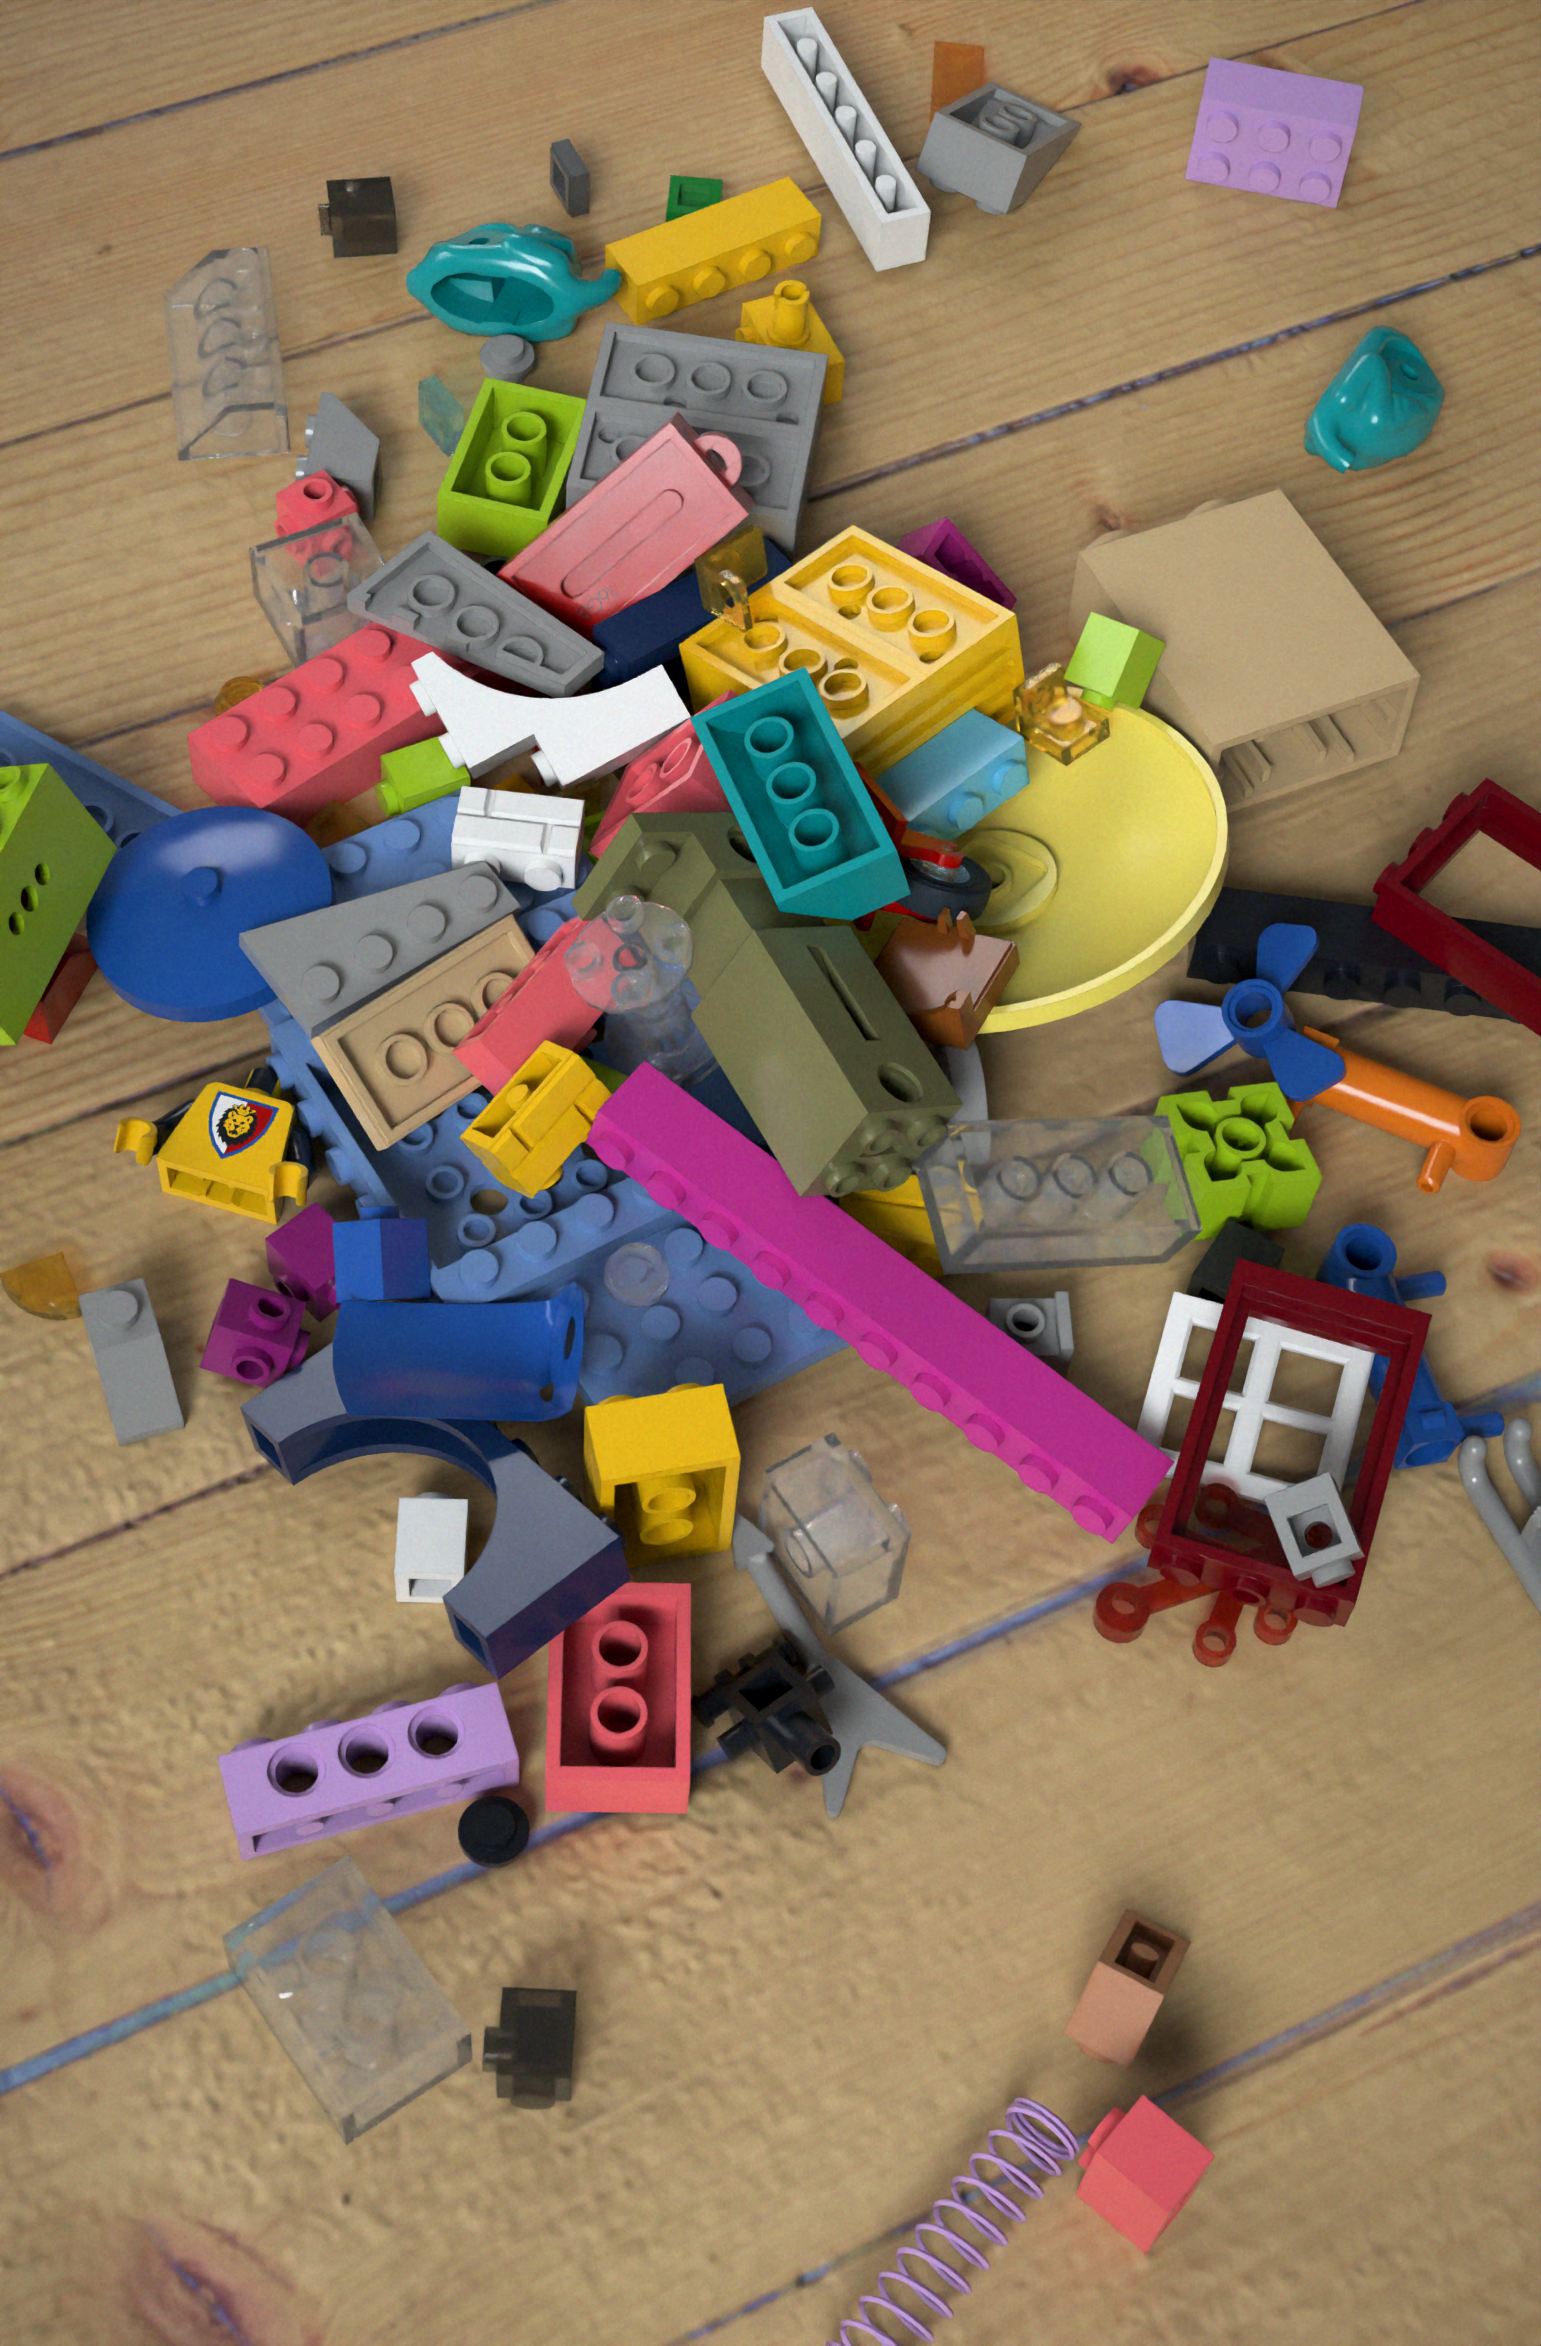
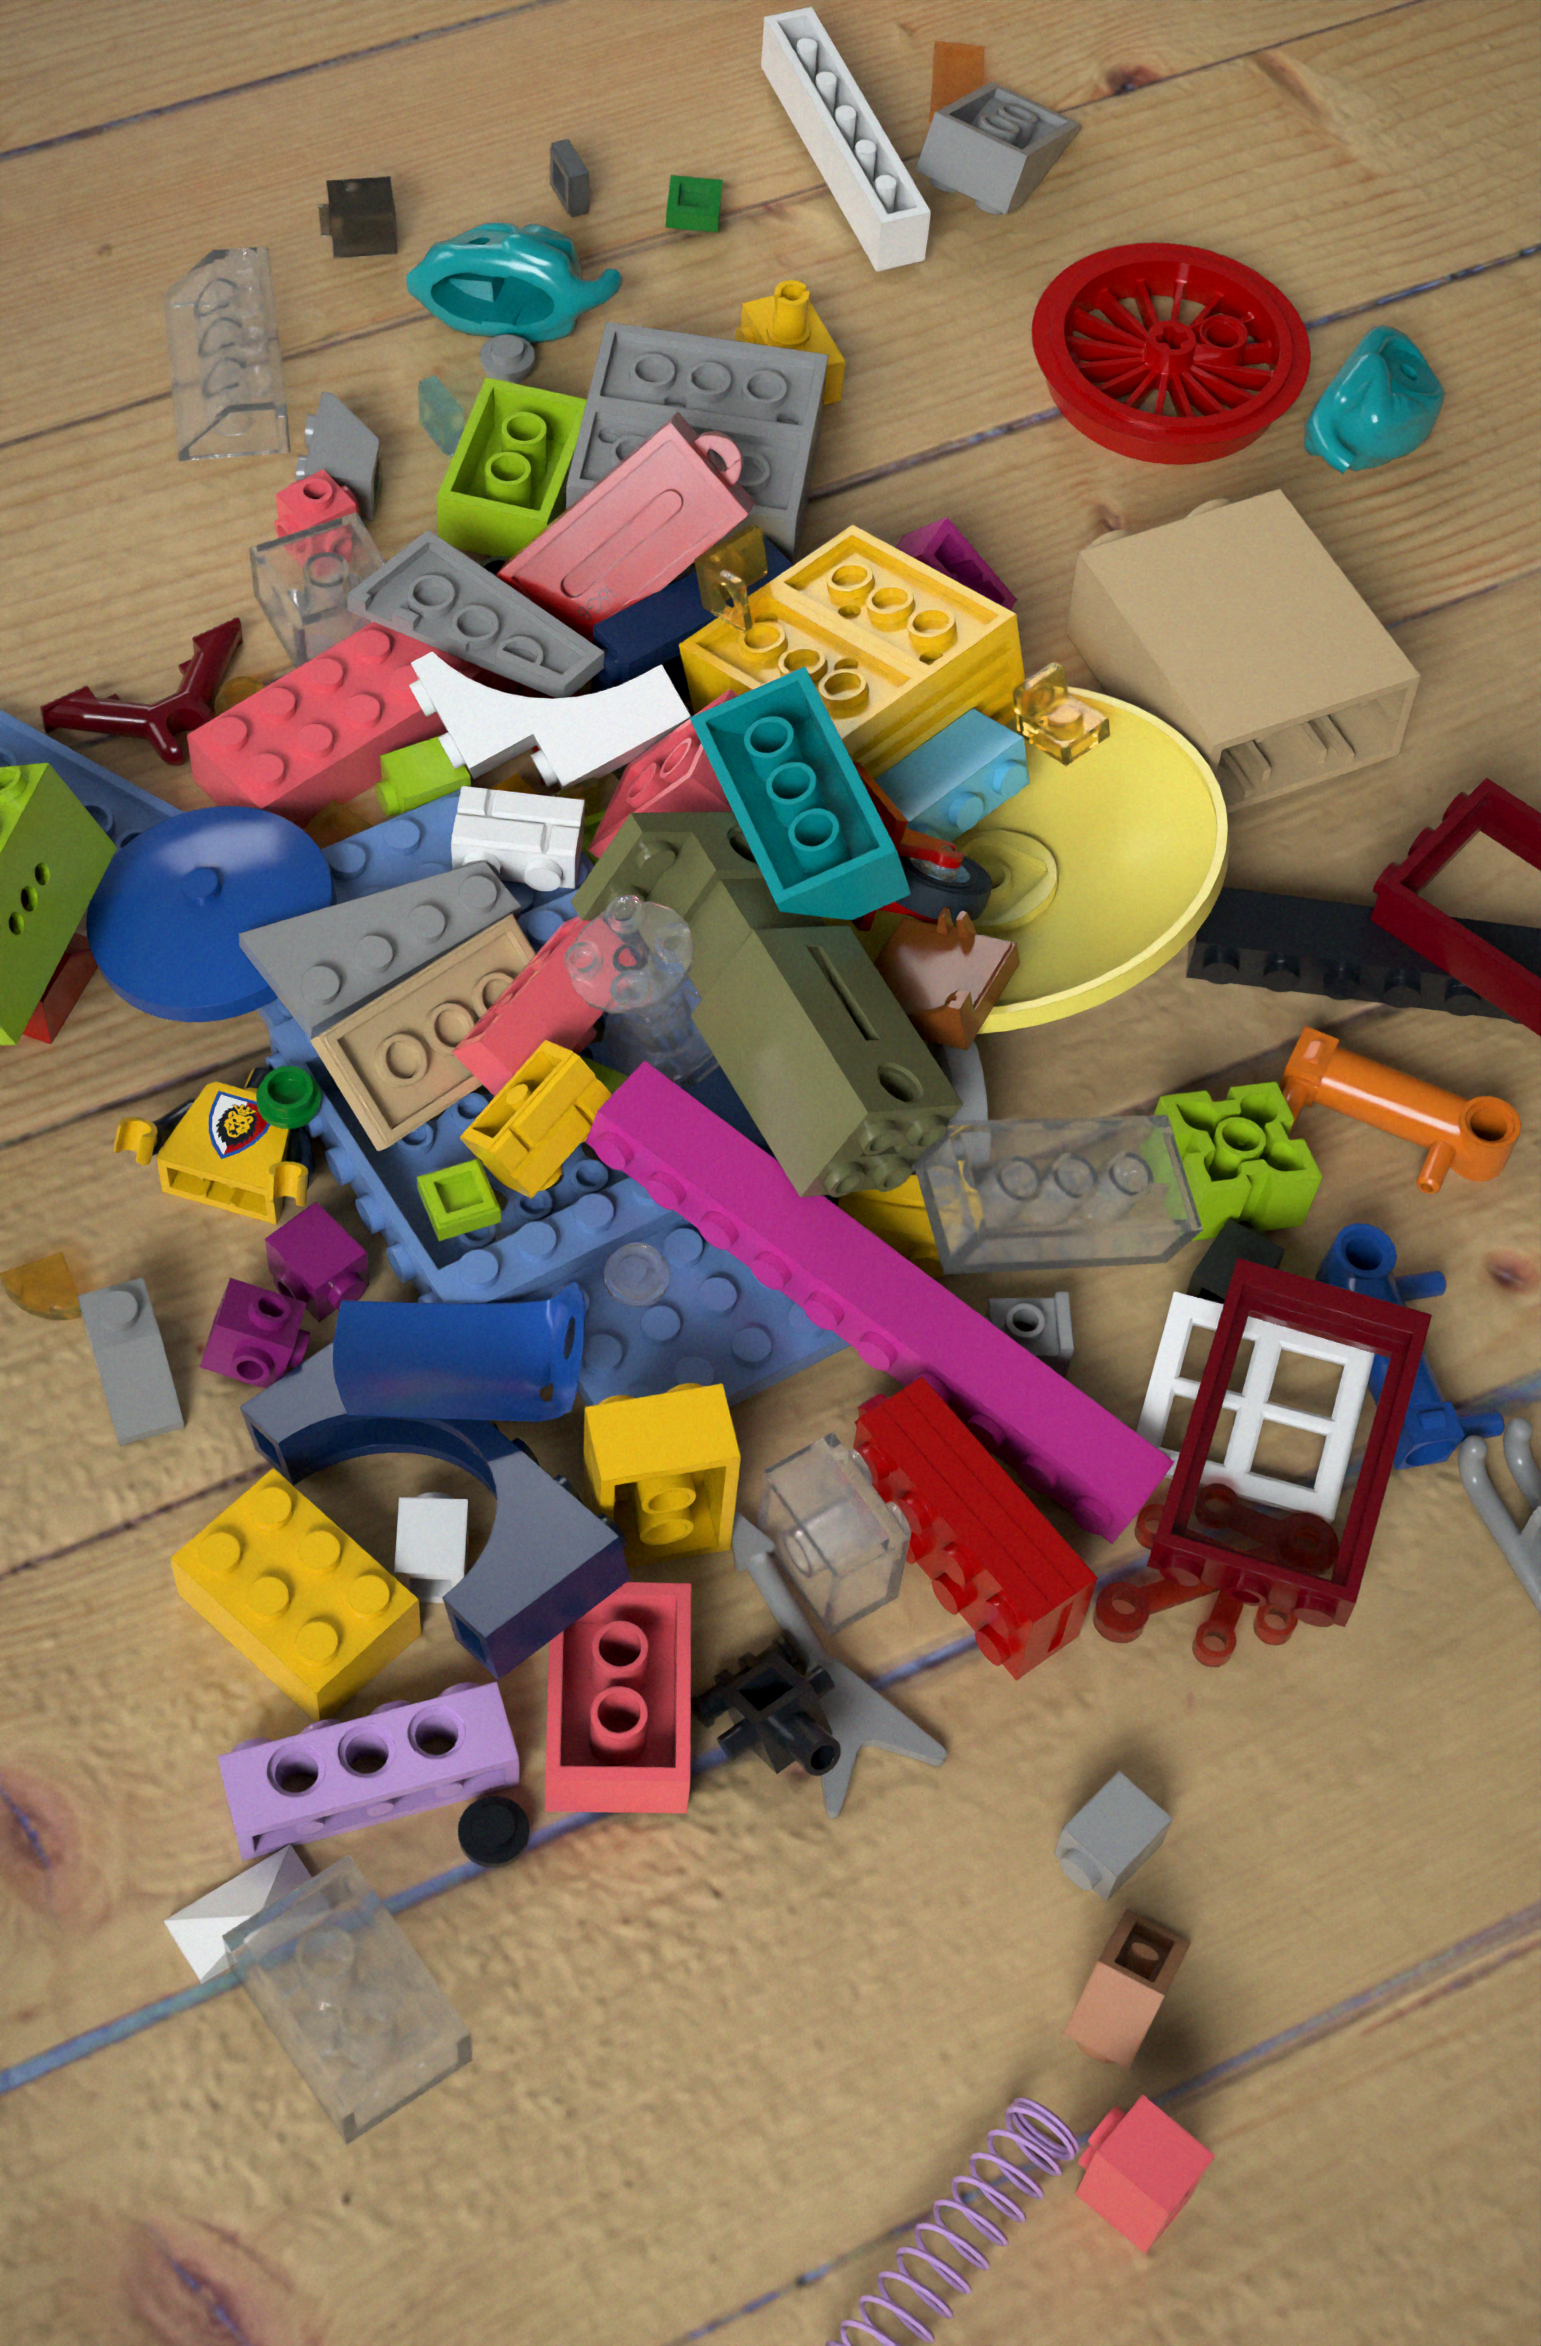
blue brick [332,1206,431,1303] -> none
clear smoke brick [482,1987,577,2110] -> none
yellow brick [605,176,822,326] -> none
lime brick [1063,611,1166,712] -> none
blue piece [1154,923,1347,1102] -> none
lavender brick [1185,57,1364,208] -> none
light grey brick [1264,1472,1365,1588] -> none
none -> dark red piece [40,617,243,766]
none -> white slope [164,1844,328,1984]
none -> yellow brick [170,1468,421,1722]
none -> green plate [256,1066,322,1129]
none -> lime tile [417,1158,501,1241]
none -> red piece [847,1376,1098,1681]
none -> red piece [1032,242,1311,465]
none -> light grey brick [1054,1771,1173,1902]

